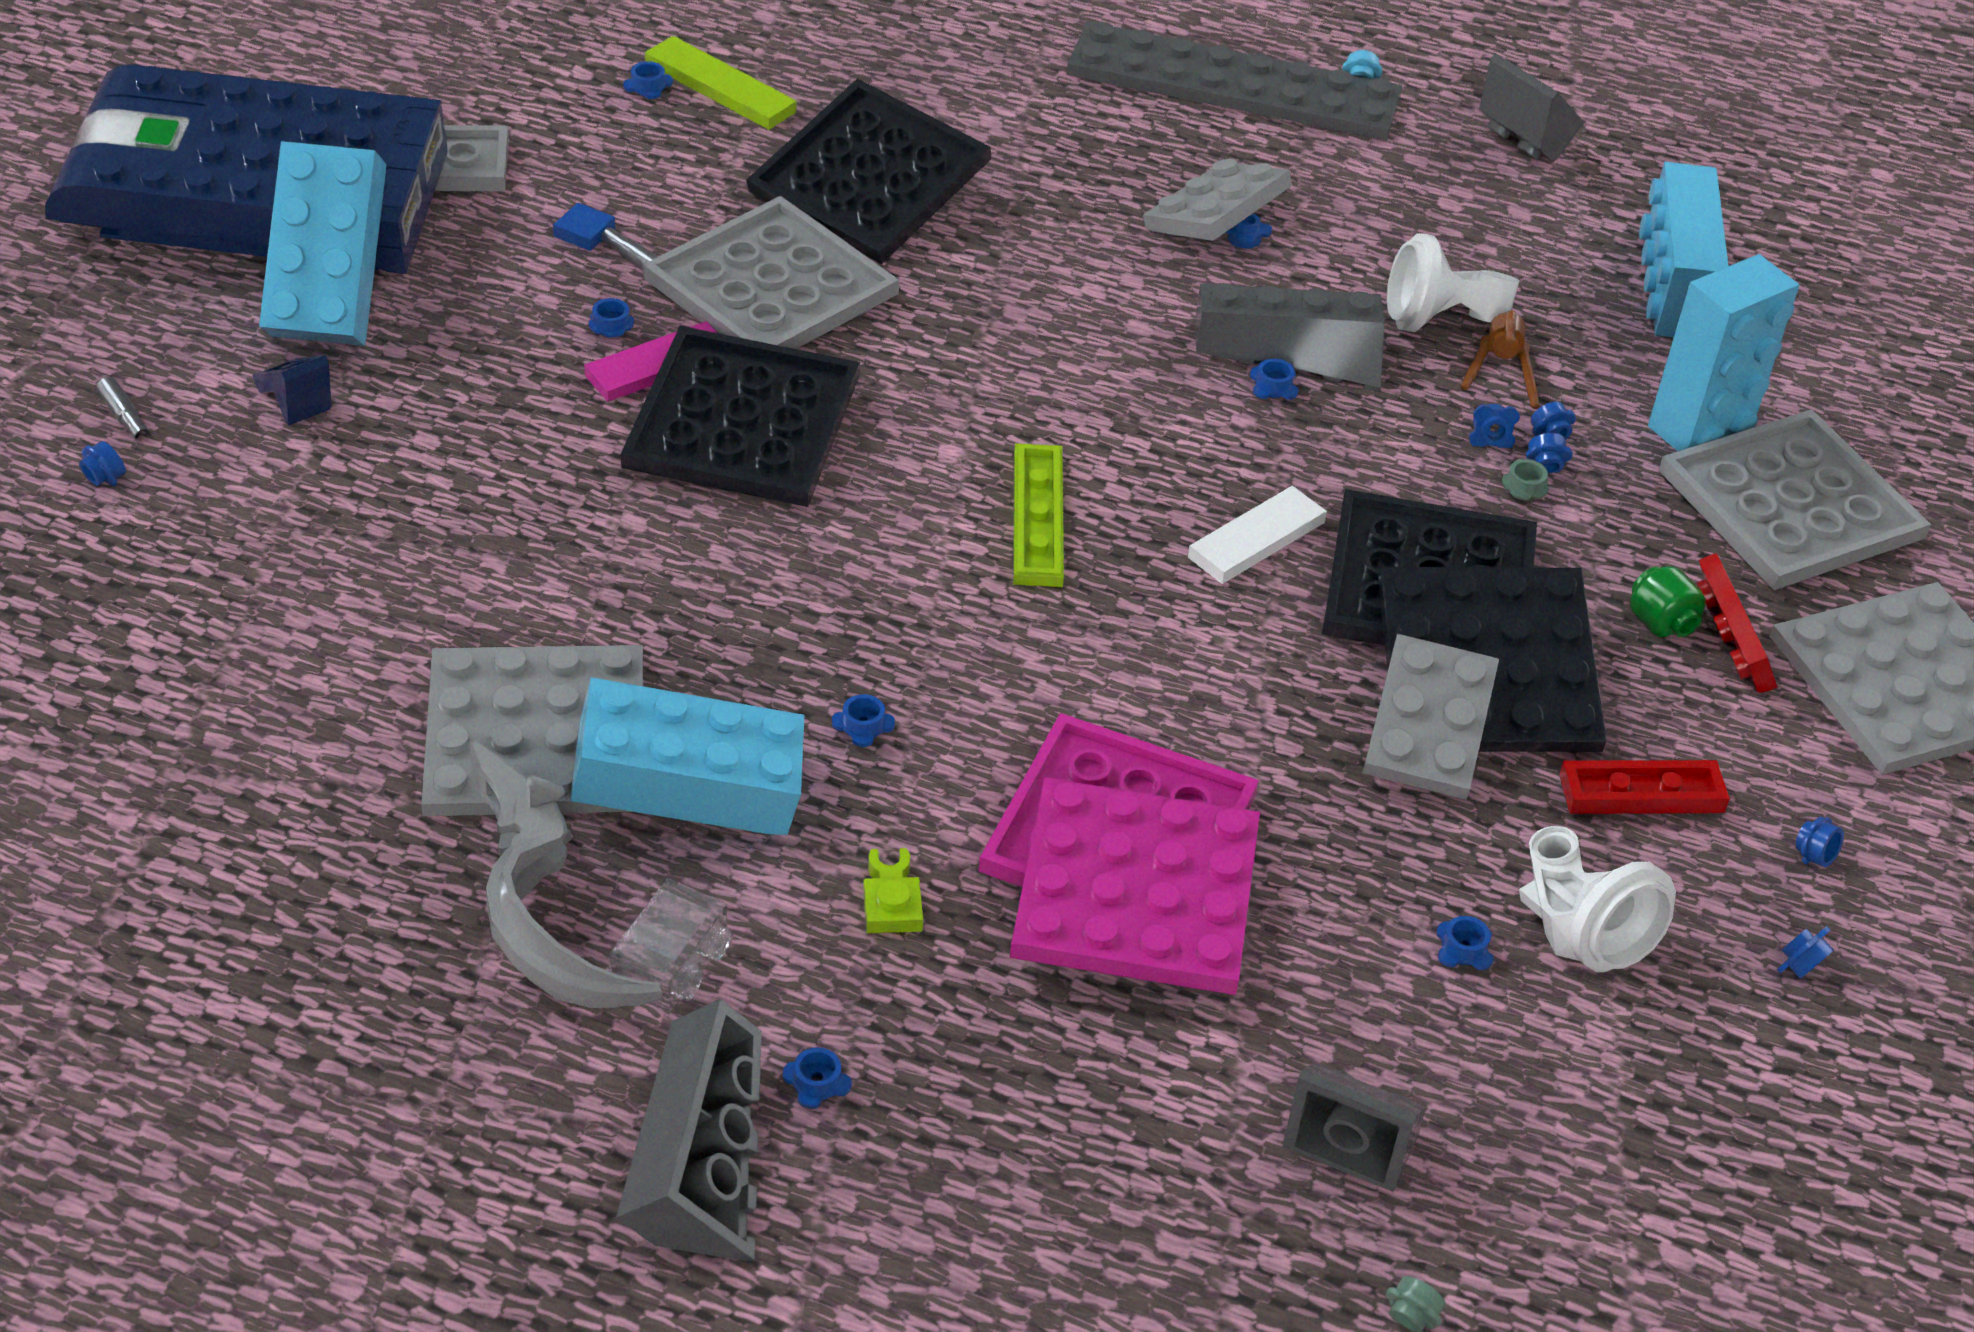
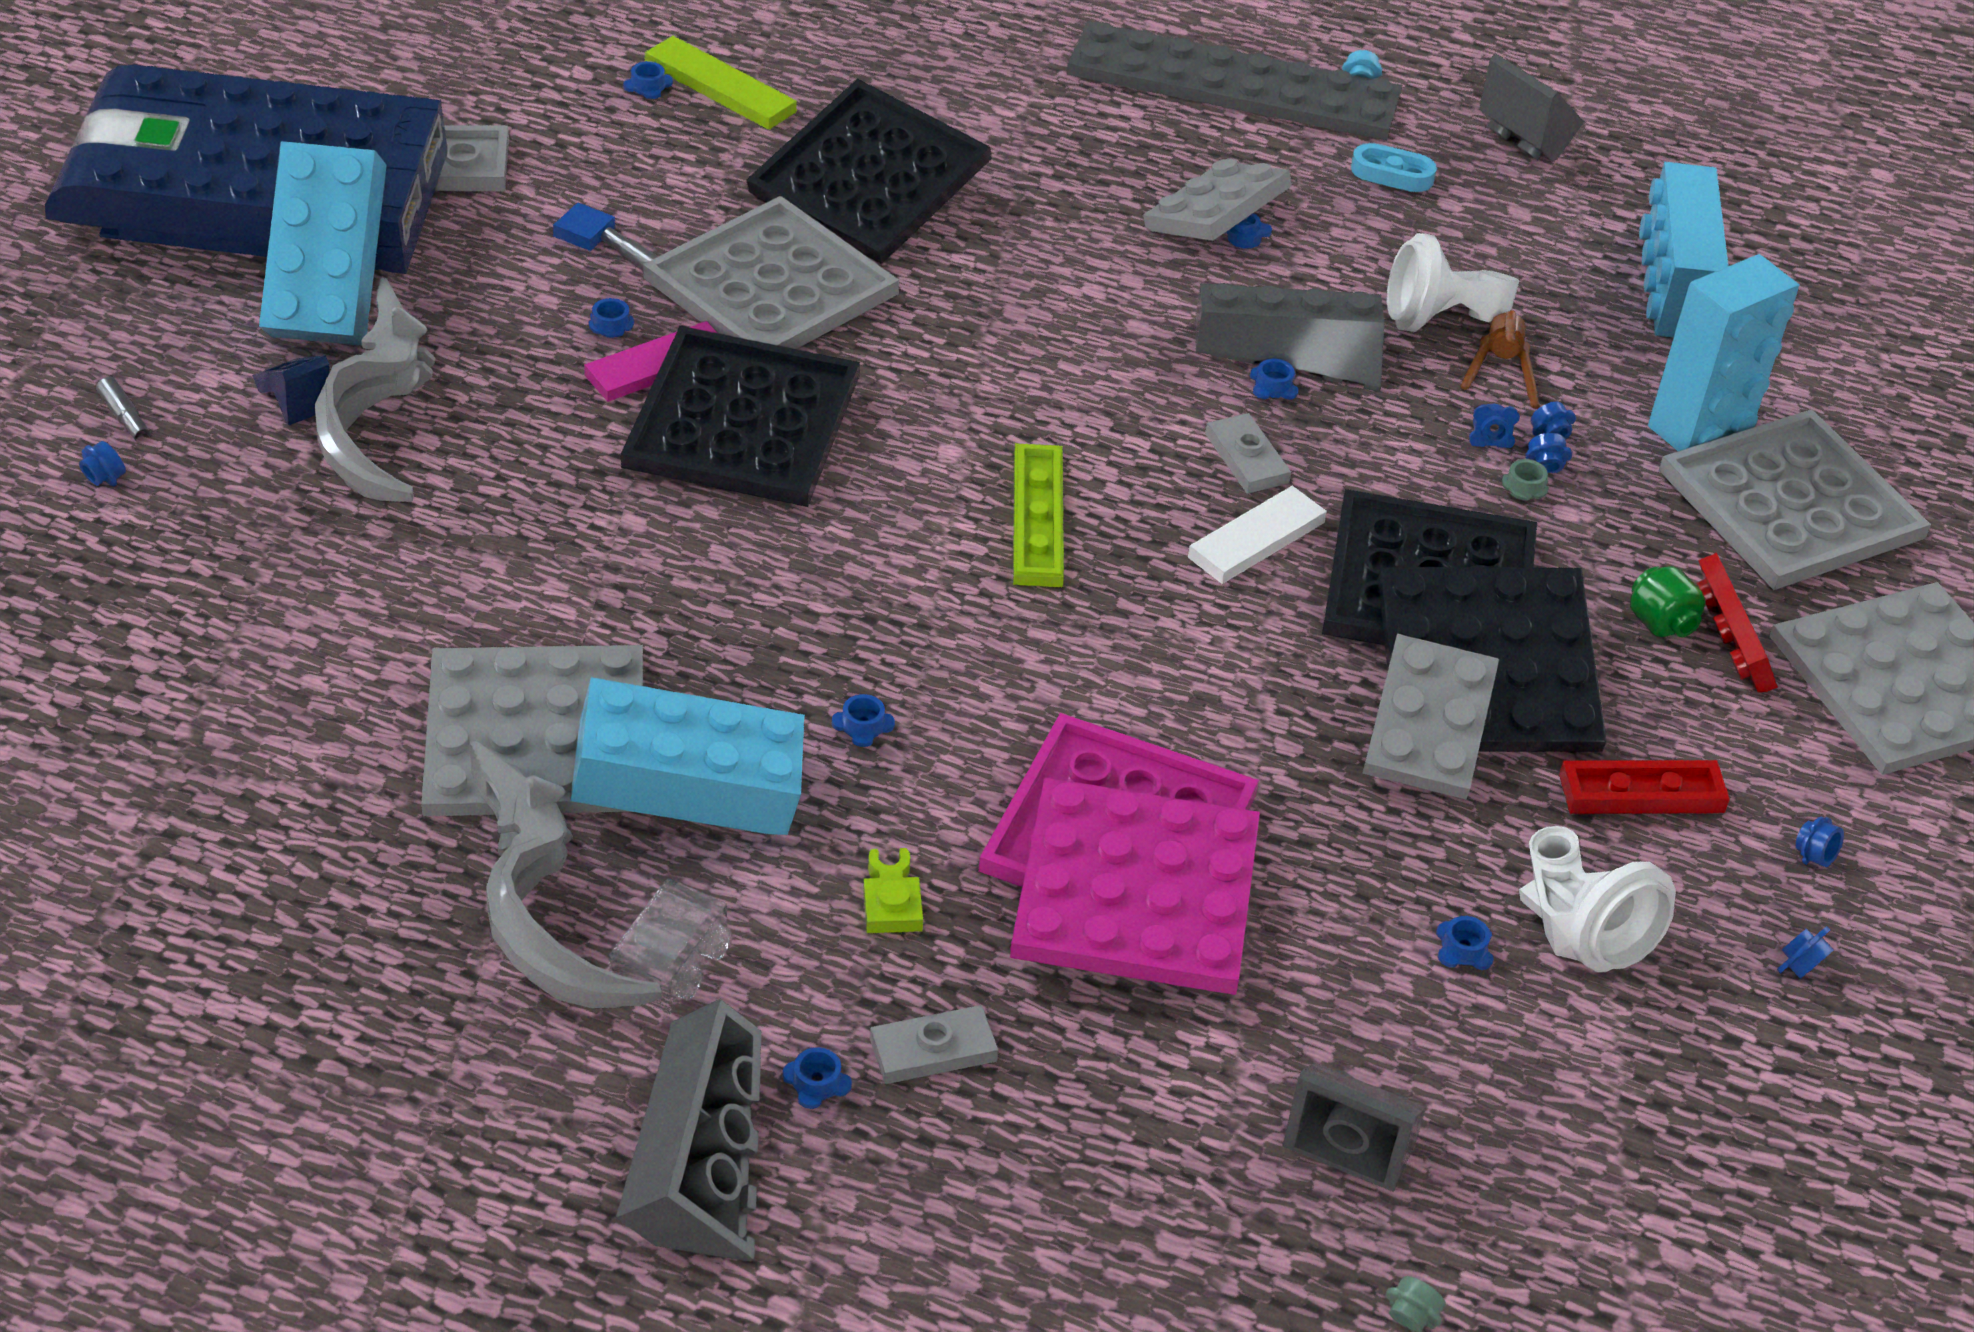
none -> light grey piece [315,278,435,502]
none -> light grey plate [870,1005,998,1084]
none -> light grey plate [1205,413,1291,494]
none -> medium azure plate [1351,143,1437,192]

